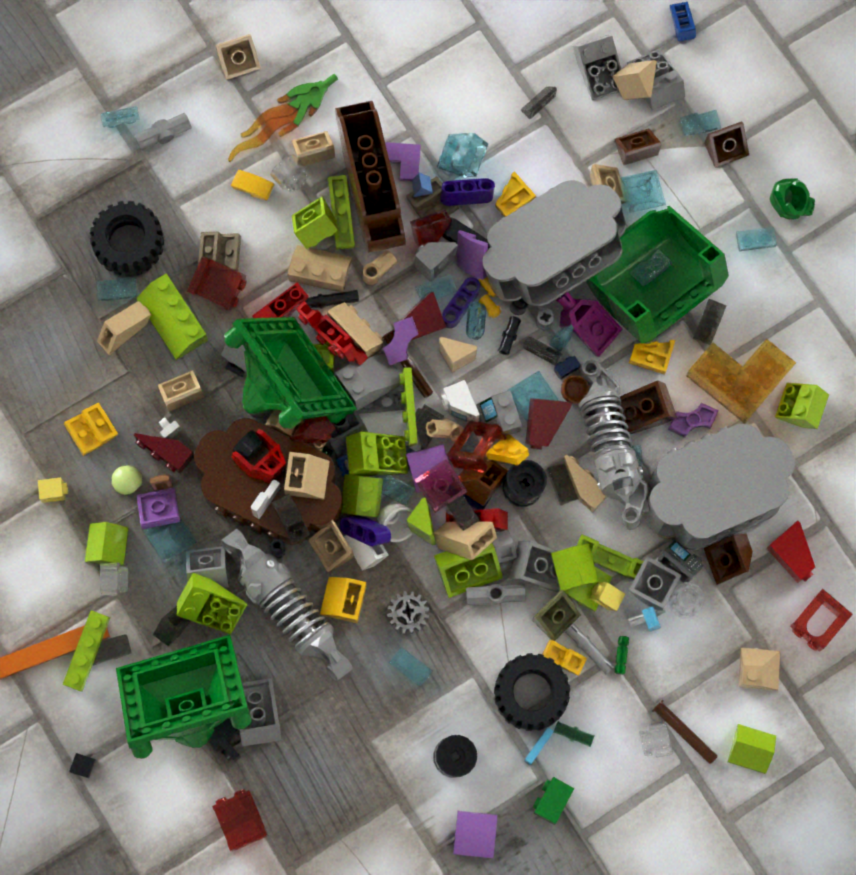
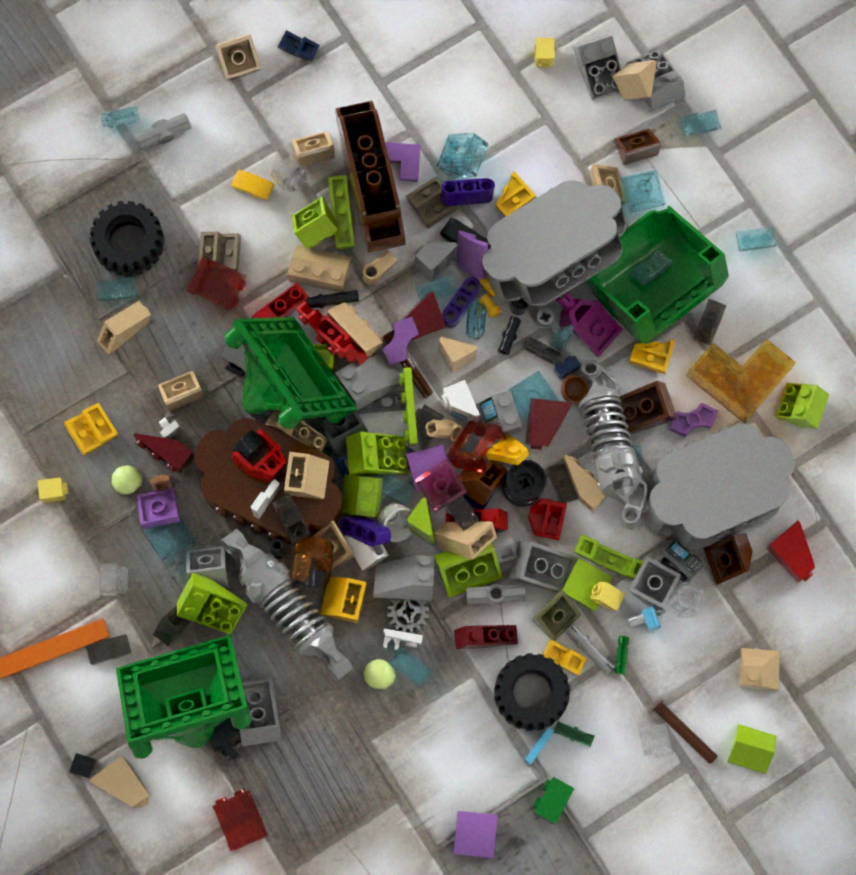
lime plate [62,610,111,692] -> none
lime slope [85,522,129,566] -> none
lime slope [136,273,208,360] -> none
piece [228,74,338,162] -> none
clear red slope [290,416,336,445] -> none
clear red slope [410,210,451,247] -> none
medium blue slope [412,173,433,197] -> none
black wheel [433,735,477,778] -> none
clear smoke slope [521,86,557,119] -> none
lime slope [551,544,599,591] -> none
blue slope [670,1,696,41] -> none
reddish brown slope [704,121,749,168] -> none
green helmet [769,178,815,220] -> none
clear red panel [790,589,853,652] -> none
none -> tan slope [89,756,151,809]
none -> dark blue slope [277,30,320,62]
none -> clear orange piece [292,536,333,589]
none -> yellowish green hair [363,659,396,690]
none -> light grey slope [373,555,435,601]
none -> white plate [383,629,423,650]
none -> dark red slope [454,625,518,649]
none -> red slope [528,498,567,541]
none -> light yellow brick [535,38,555,68]

